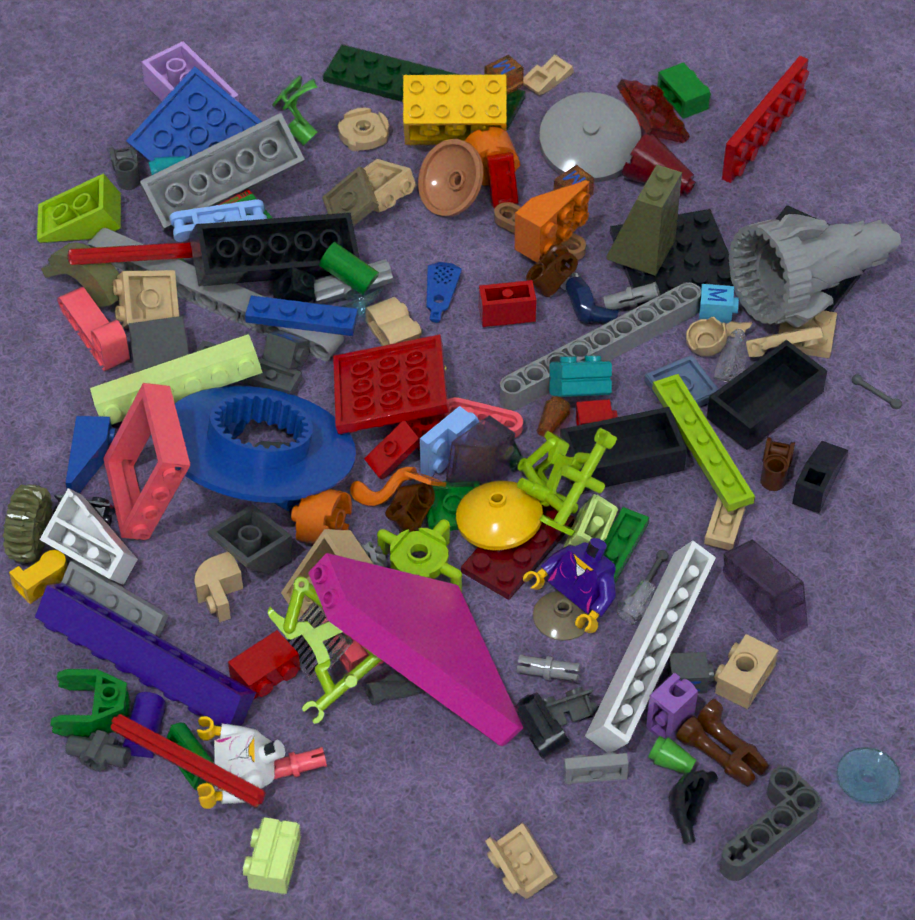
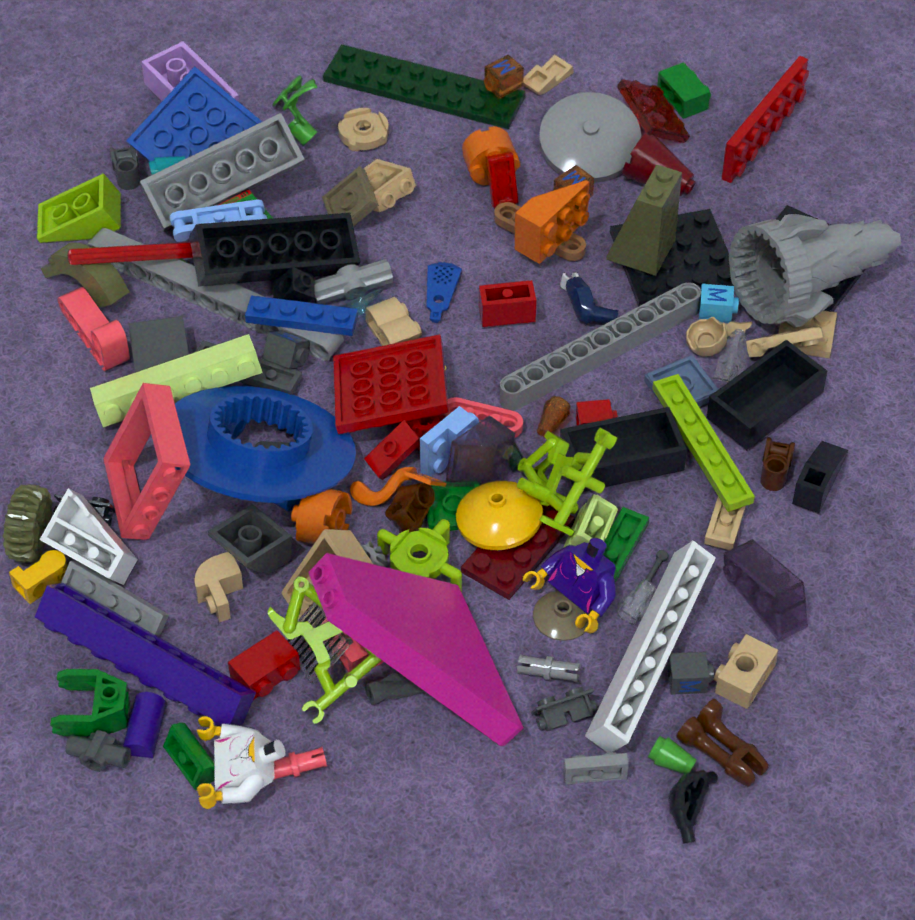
blue slope [65,416,117,493] -> none
red axle [111,714,266,807] -> none
tan plate [113,270,179,329] -> none
yellowish green brick [243,817,301,894] -> none
green brick [319,242,379,295] -> none
yellow brick [403,75,507,145] -> none
nougat dish [418,139,483,217] -> none
tan bracket [485,823,558,899] -> none
black piece [514,692,570,759] -> none
reddish brown piece [526,244,578,297] -> none
teal brick [549,355,612,397] -> none
light grey pin [603,282,660,310] -> none
medium lavender brick [646,673,698,741] -> none
dark grey beam [720,766,821,881] -> none
clear light blue dish [837,747,900,804] -> none
dark grey hinge [852,374,902,410] -> none

